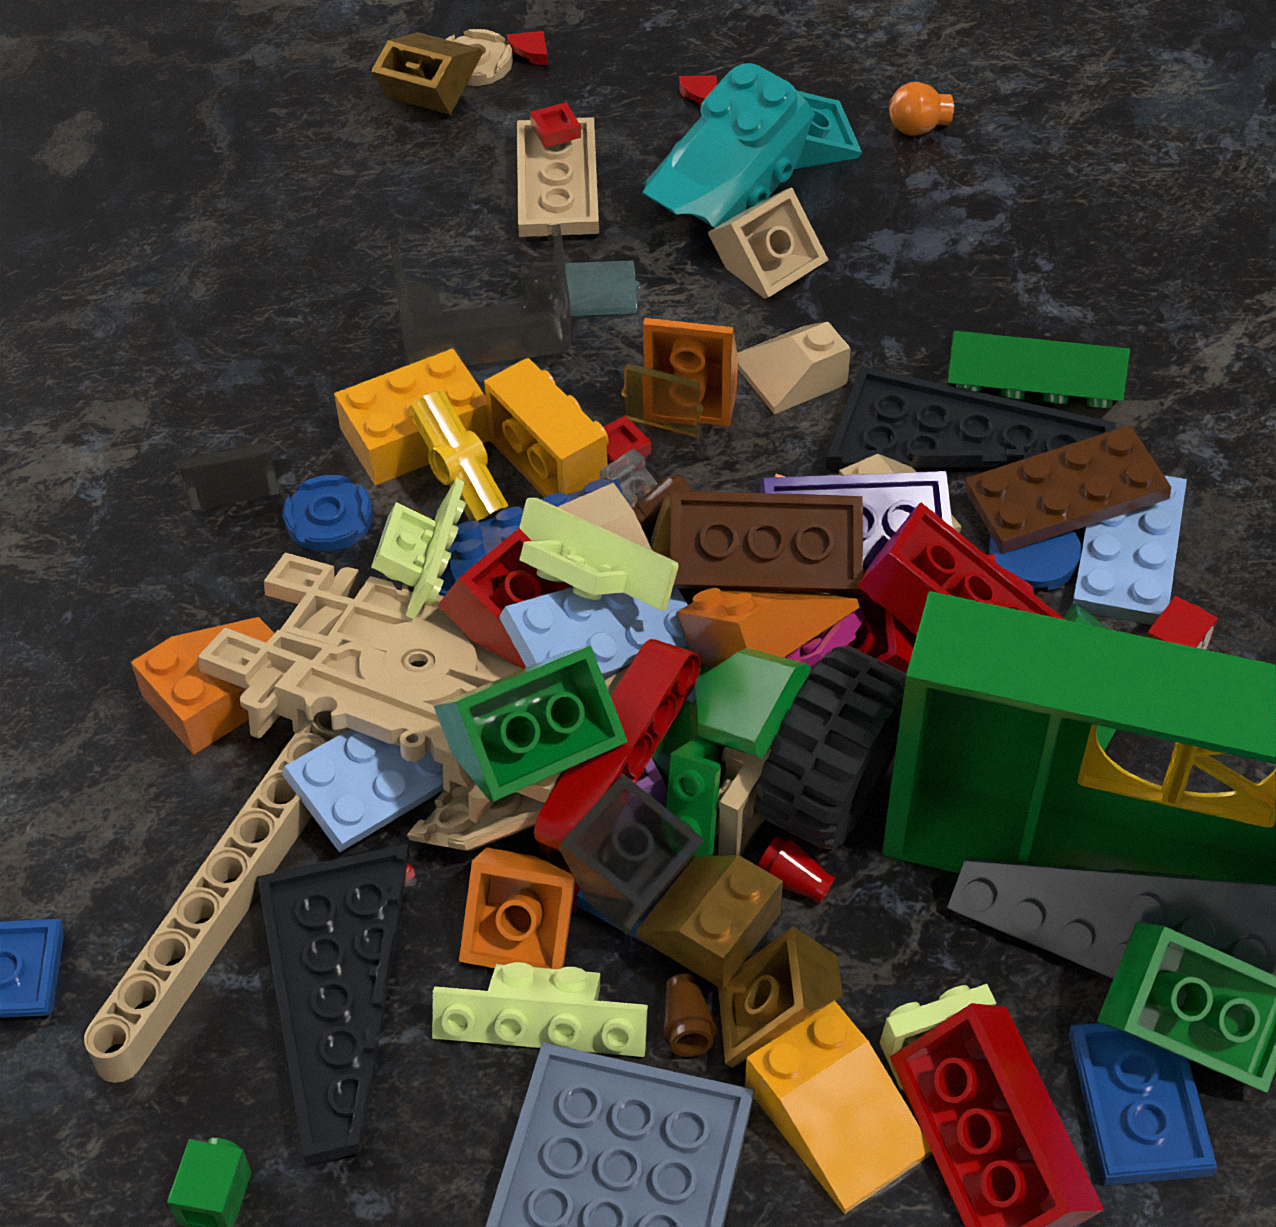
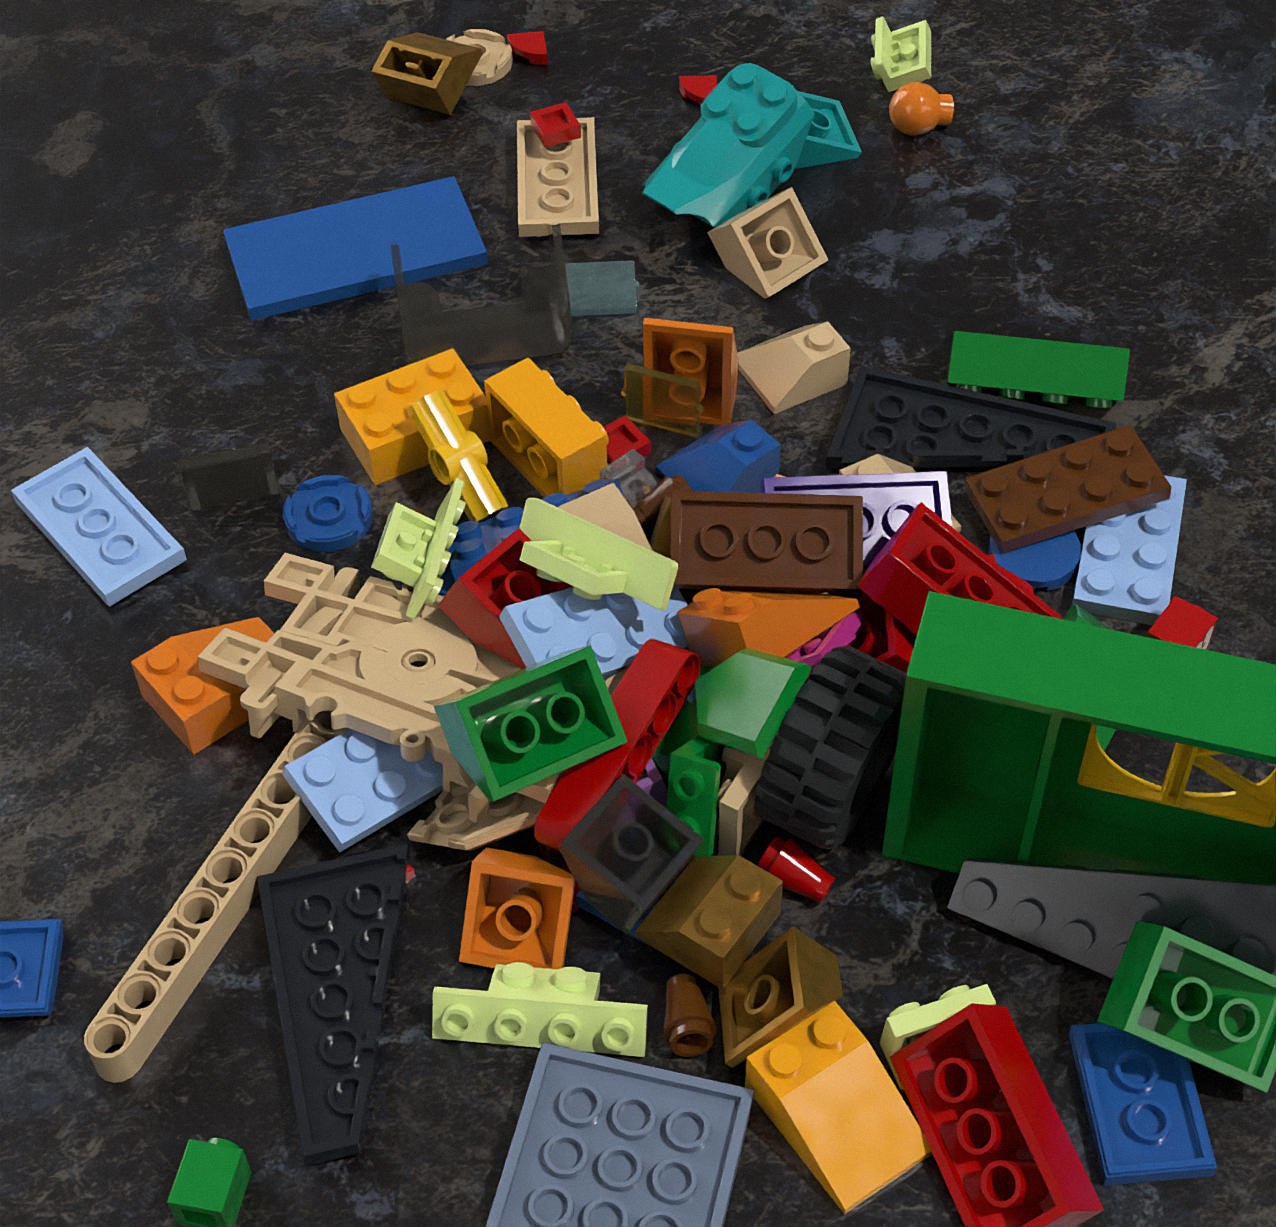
none -> light blue plate [11,447,187,606]
none -> blue tile [223,176,488,321]
none -> blue slope [655,419,781,493]
none -> yellowish green bracket [871,16,931,92]

